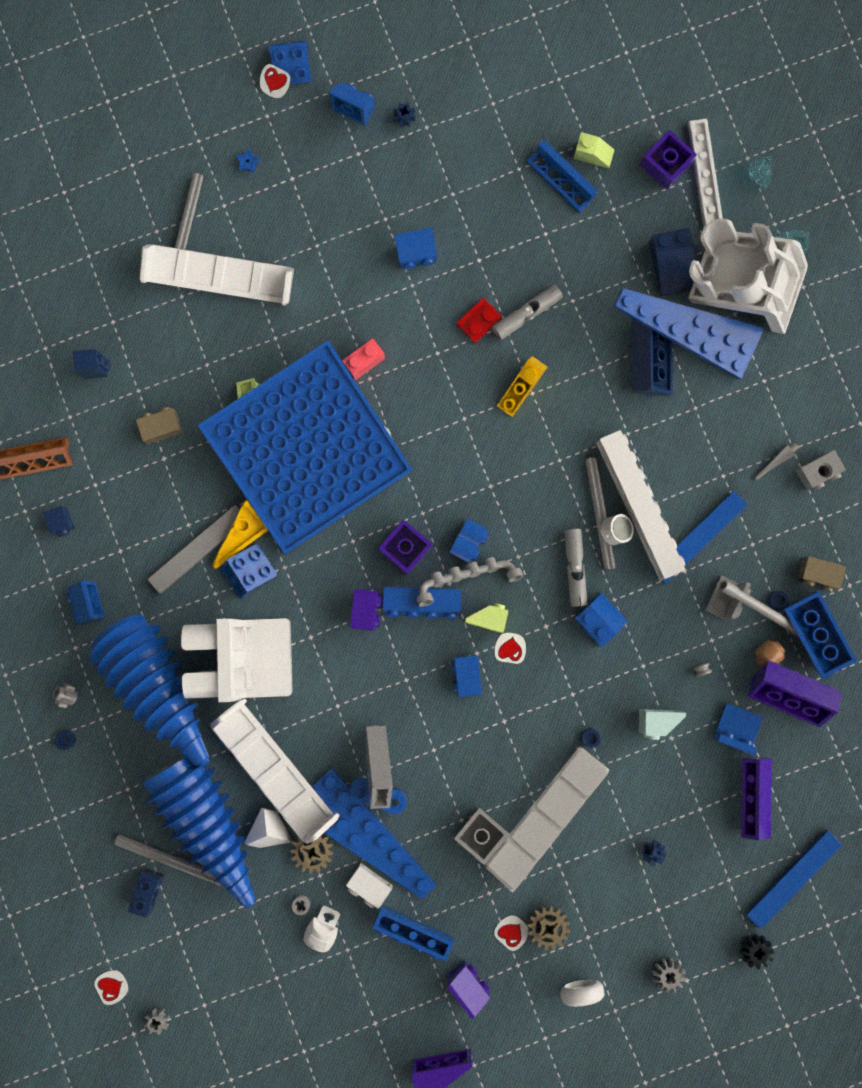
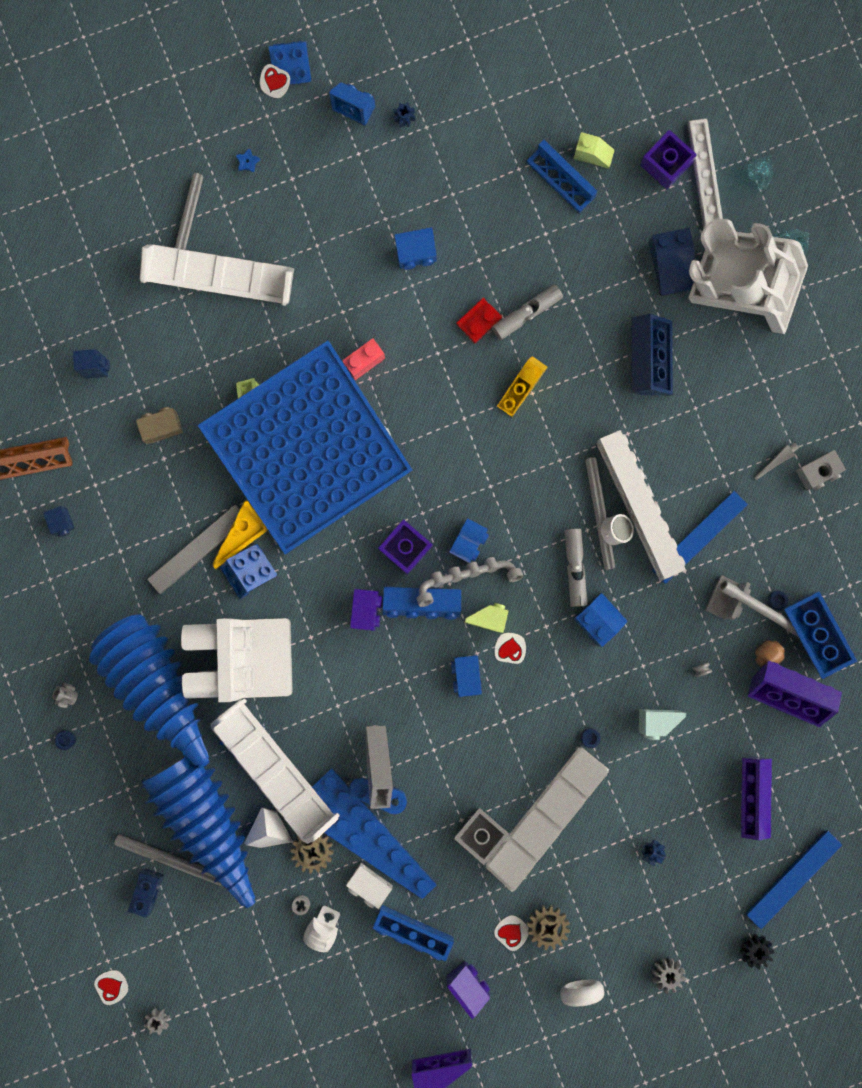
blue slope [67,580,105,625] -> none
wing [613,288,764,379] -> none
blue bracket [713,704,763,755] -> none
dark tan brick [797,556,846,592] -> none

